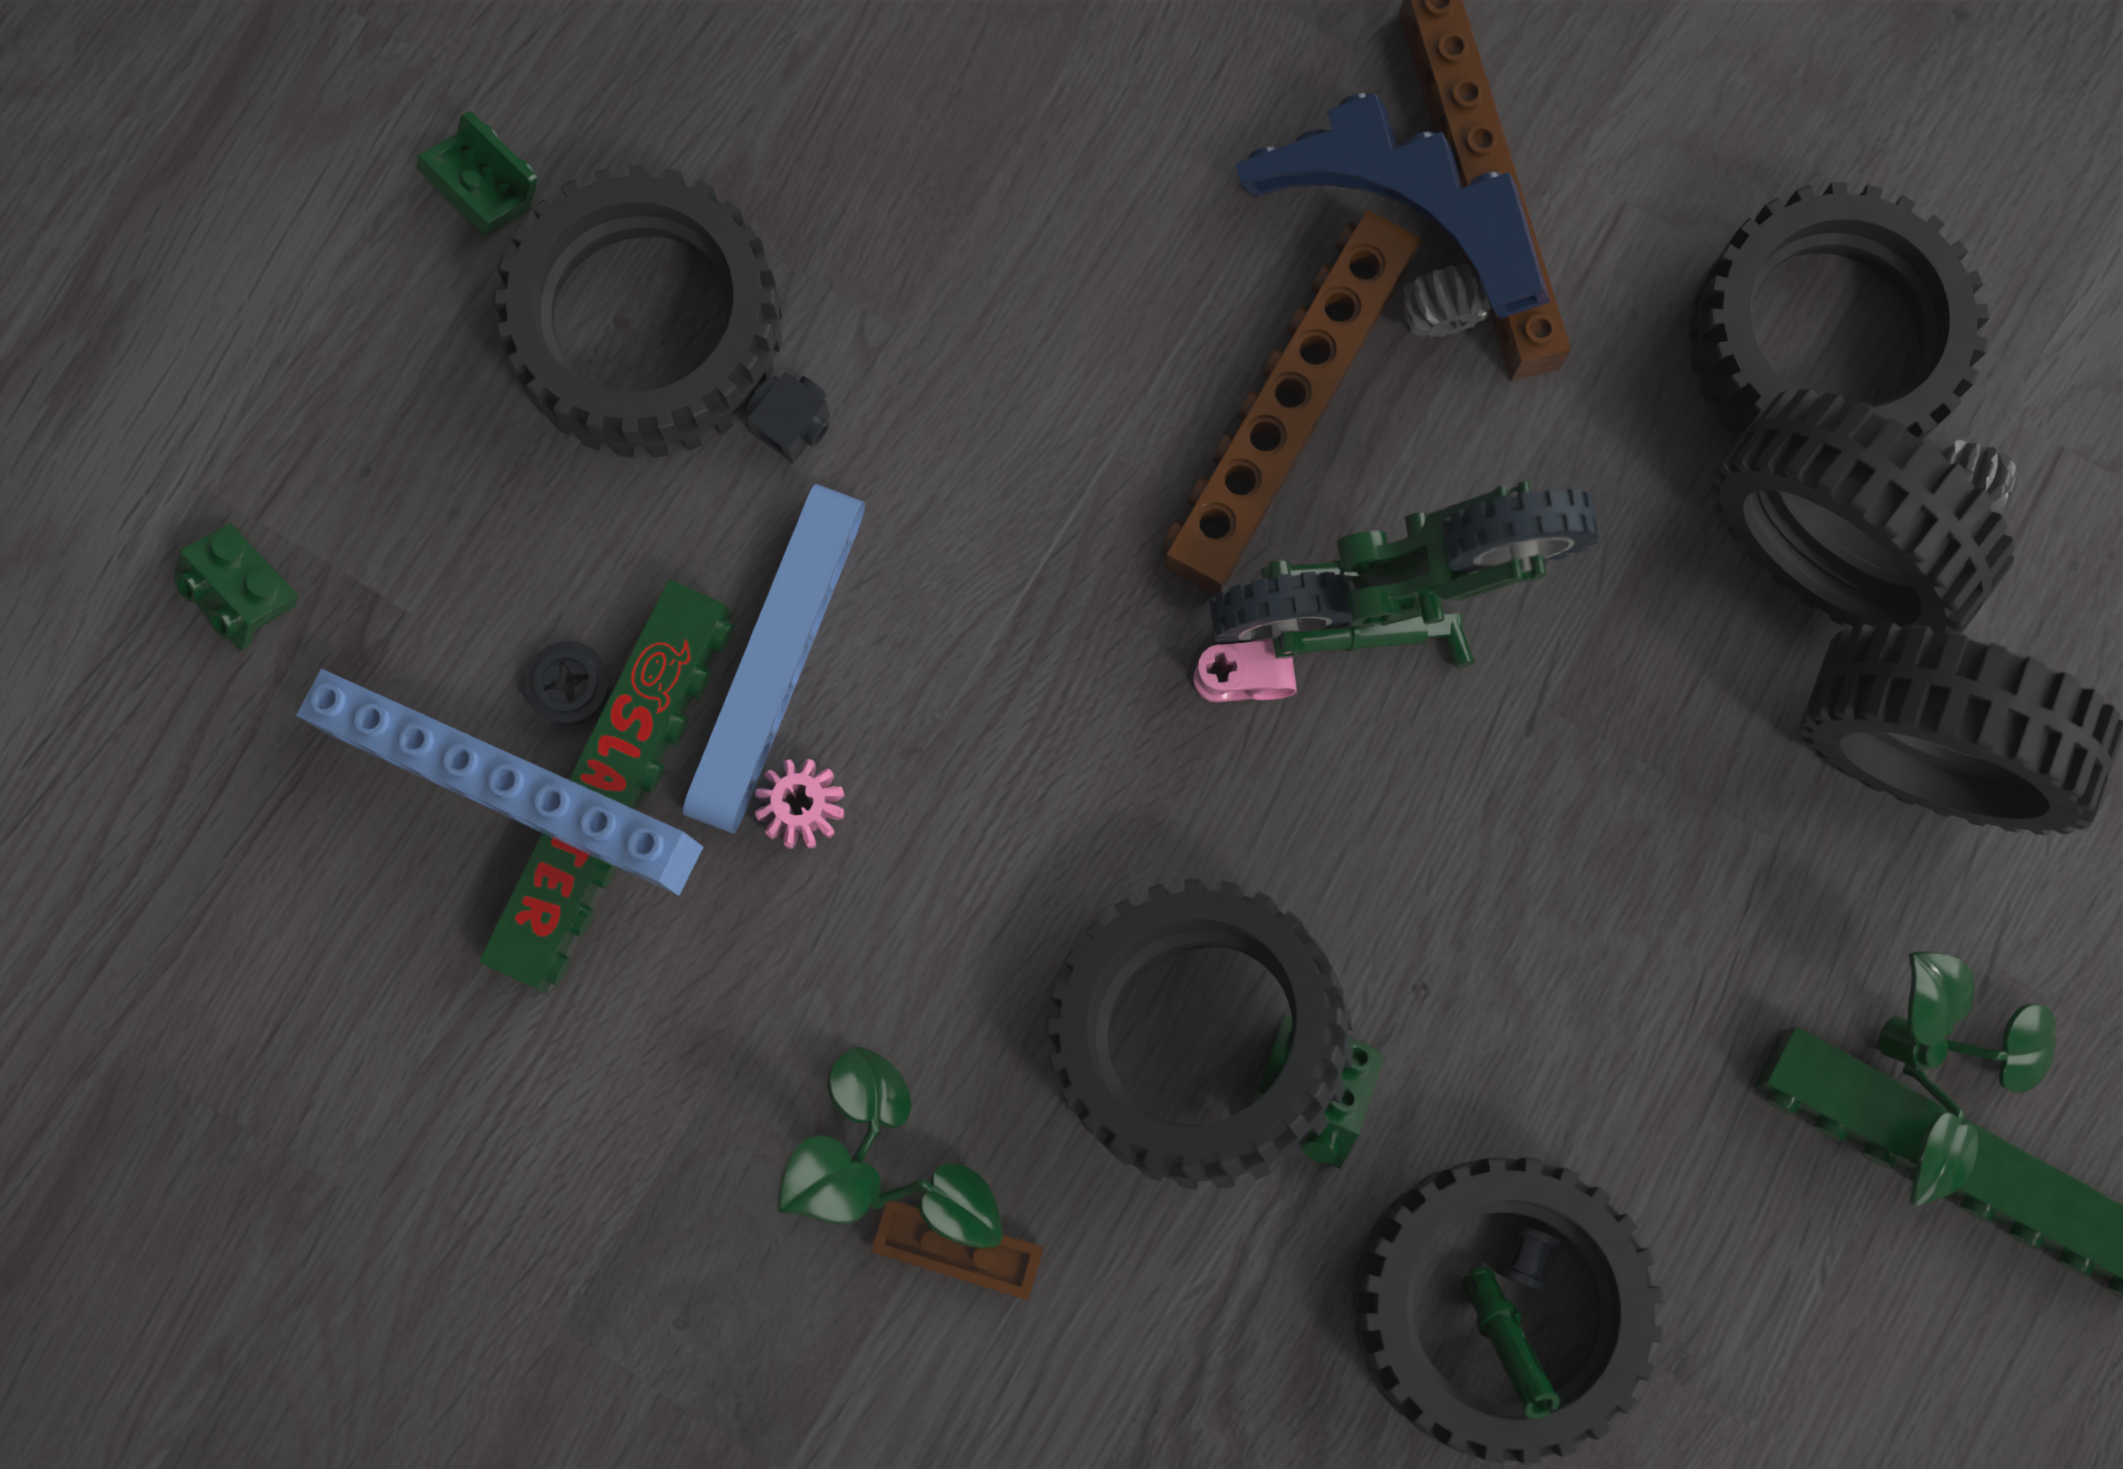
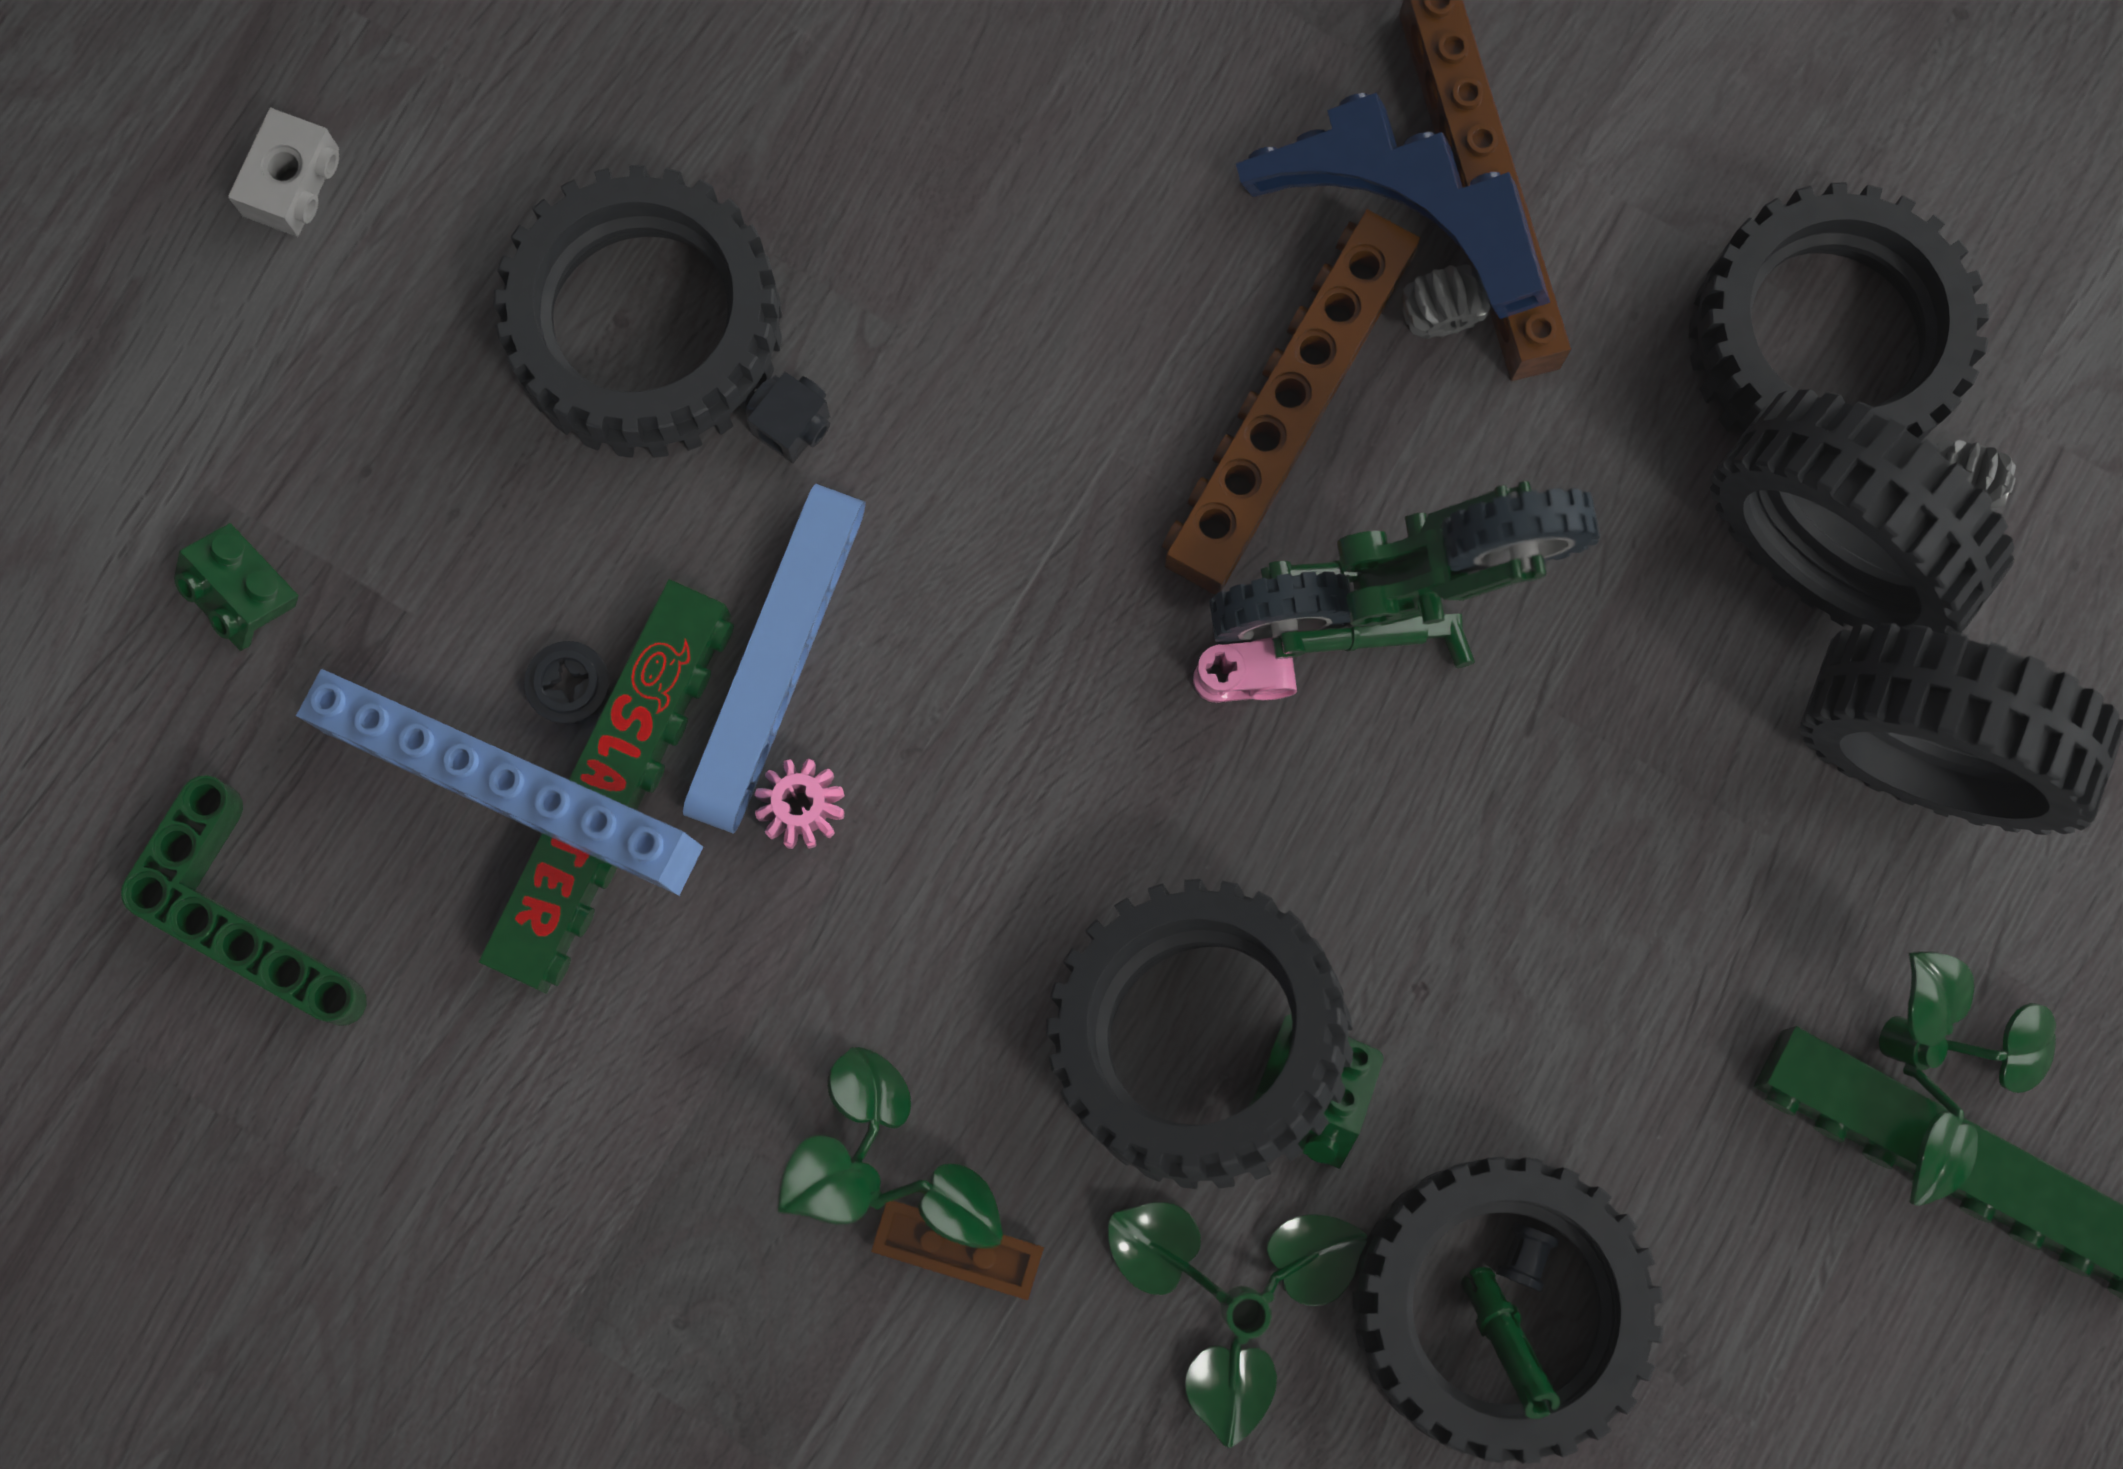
dark green bracket [416,111,538,236] -> none
none -> dark green beam [121,775,367,1026]
none -> light grey brick [228,107,339,237]
none -> dark green plant [1108,1202,1368,1448]

